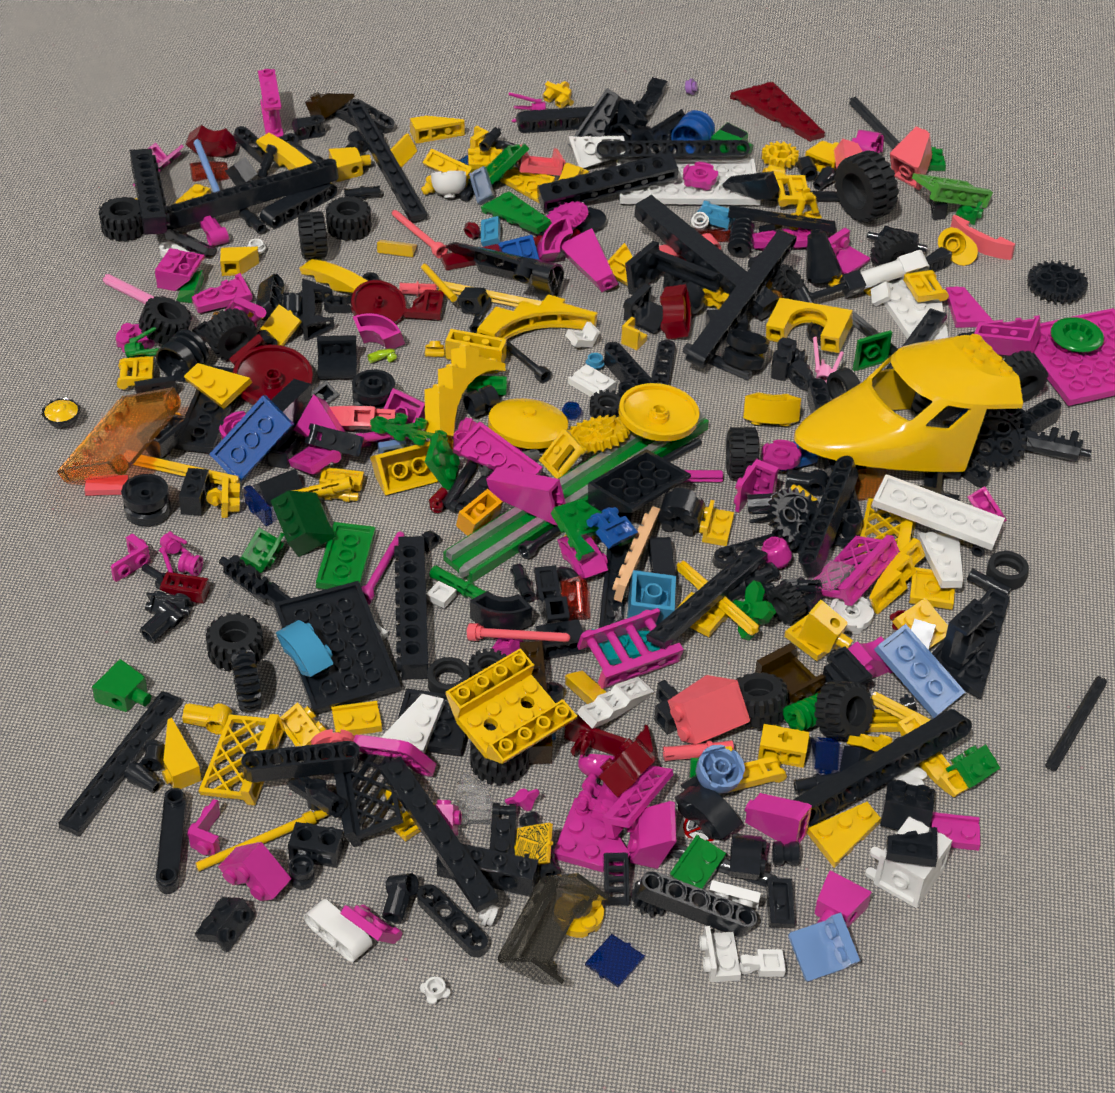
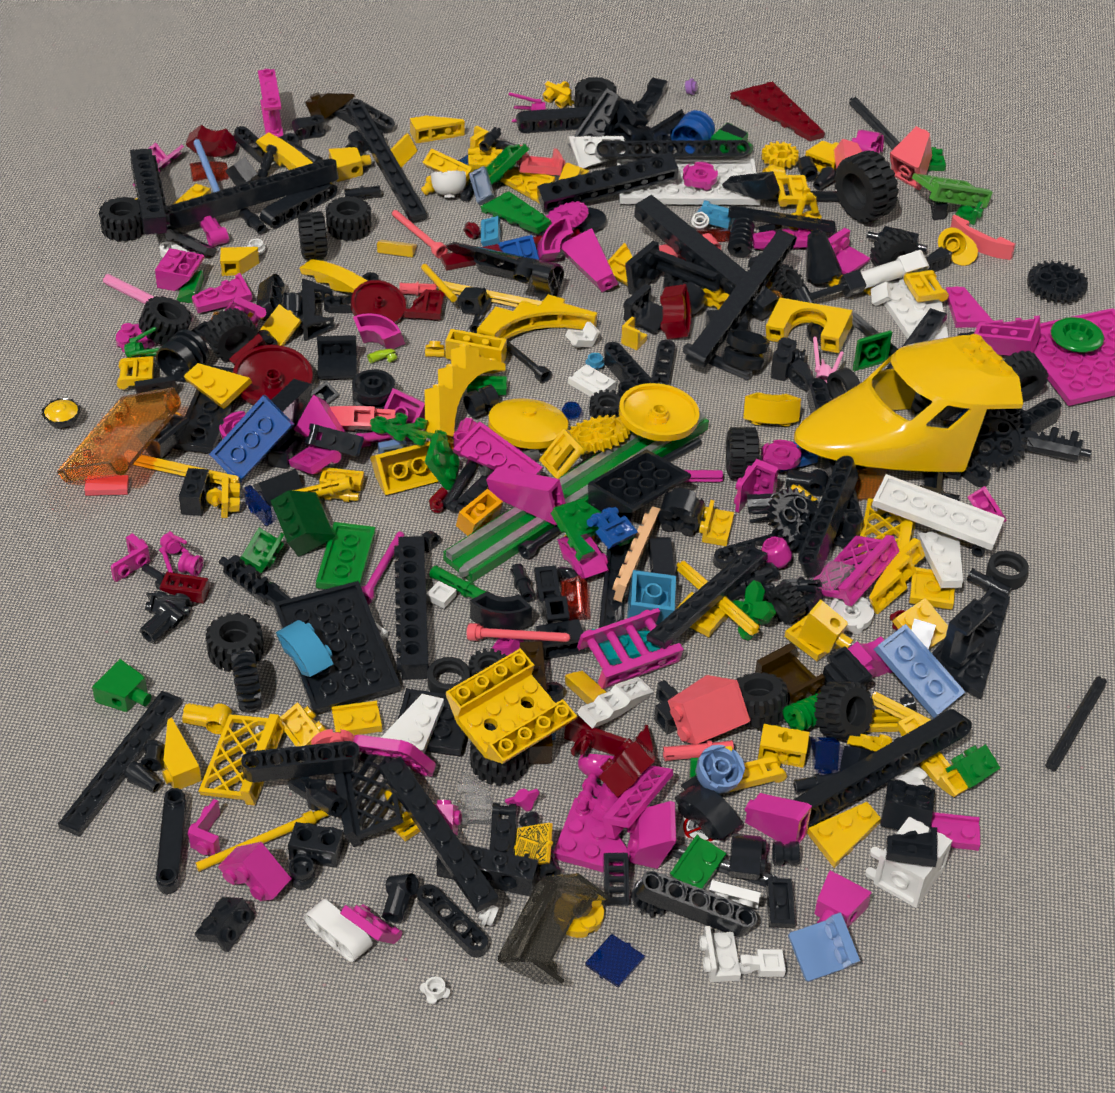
black wheel [121,474,171,527] -> none
none -> black tyre [574,77,617,107]

